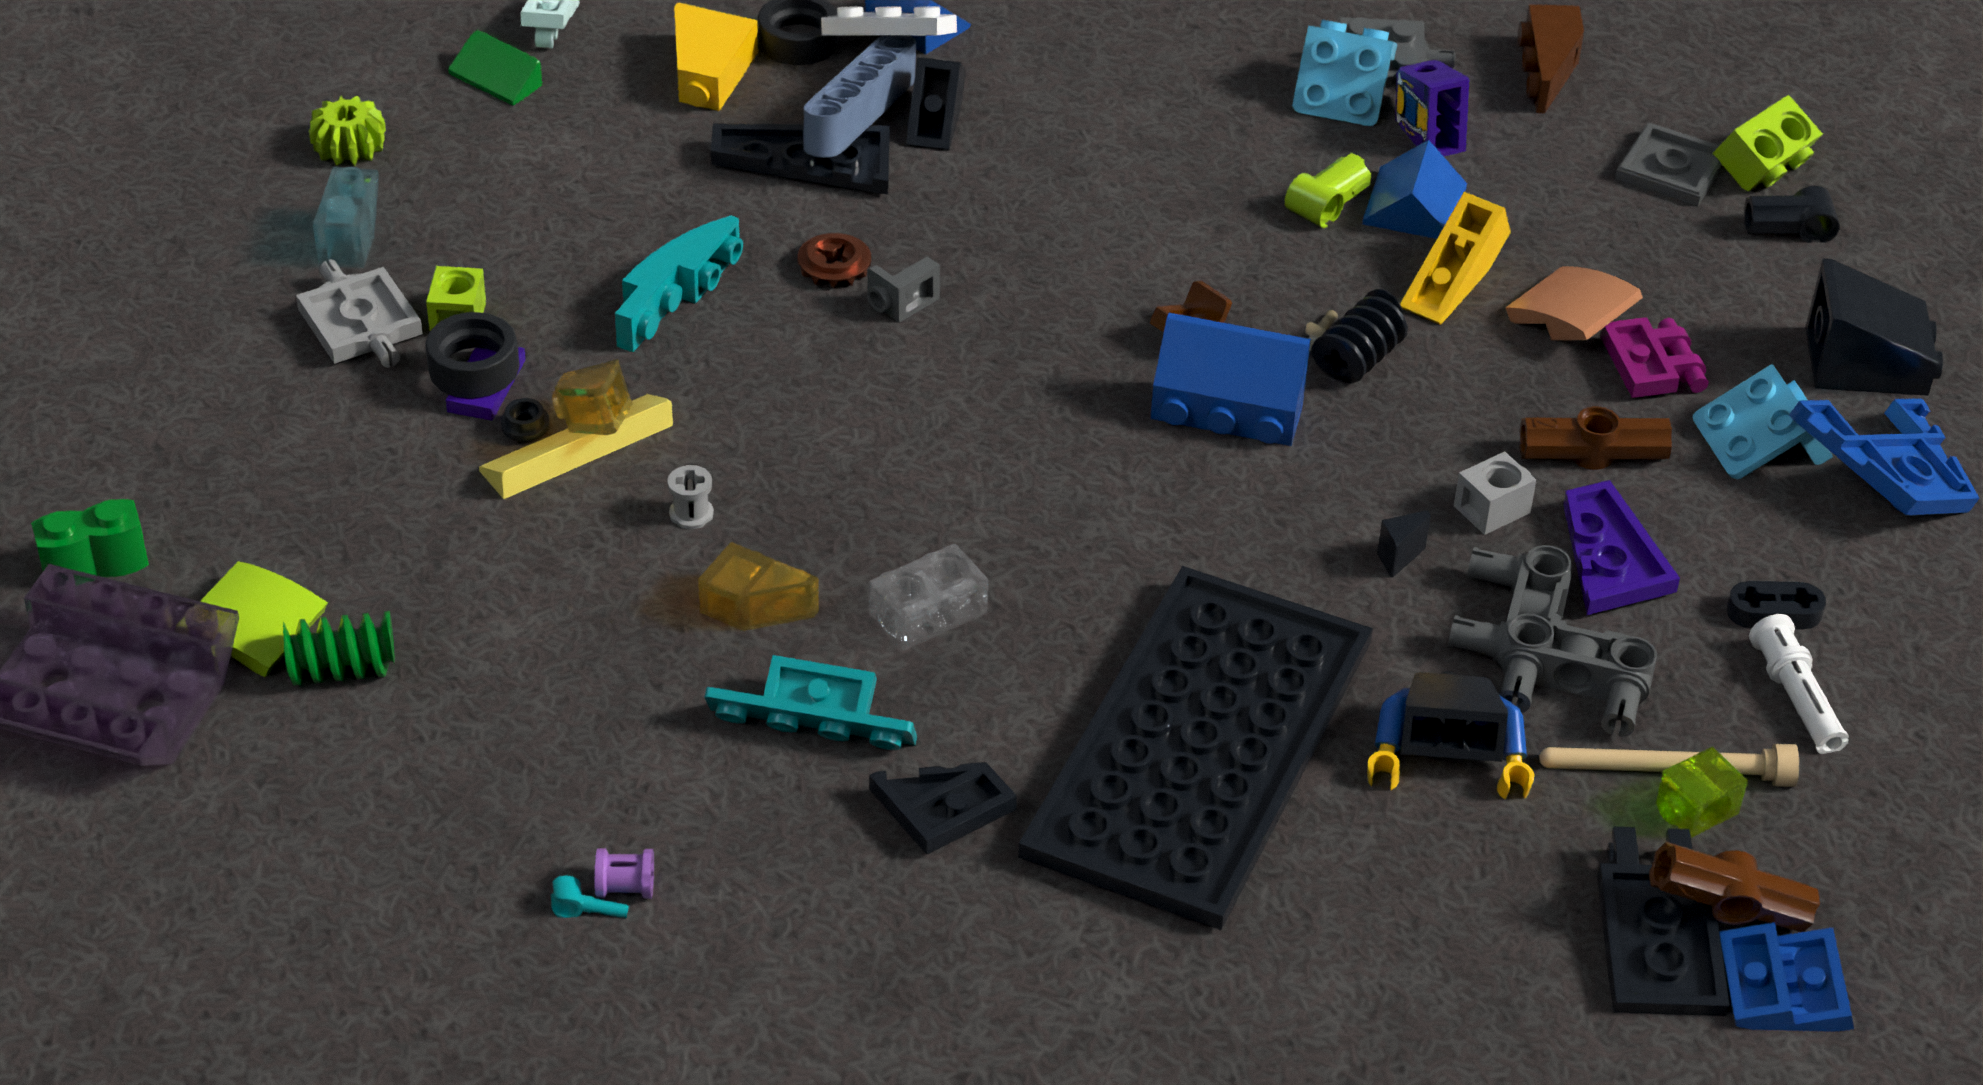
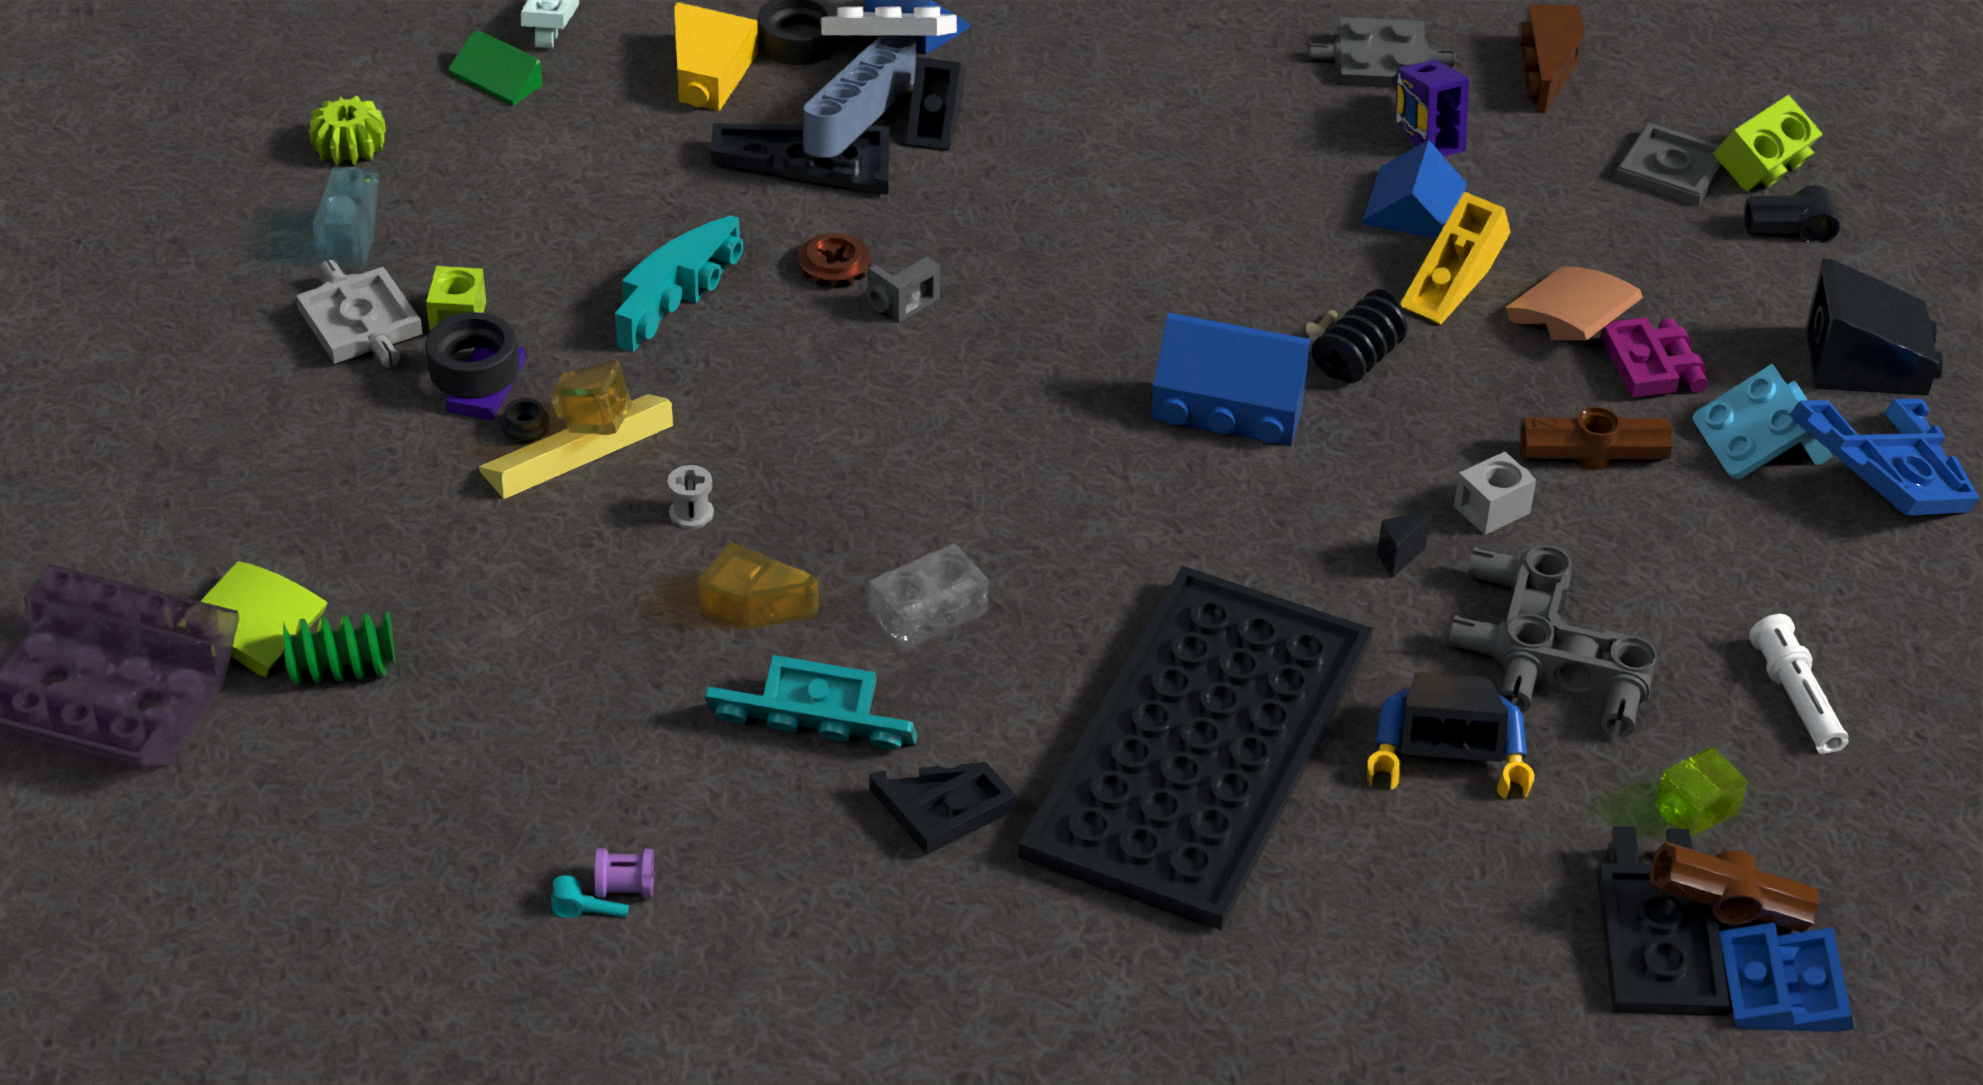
green brick [31,499,149,589] -> none
reddish brown bracket [1150,281,1232,332] -> none
lime piece [1284,153,1371,228] -> none
medium azure bracket [1292,20,1397,126] -> none
tan piece [1539,744,1799,787] -> none
dark purple wing [1563,480,1680,615] -> none
black beam [1726,581,1826,630] -> none

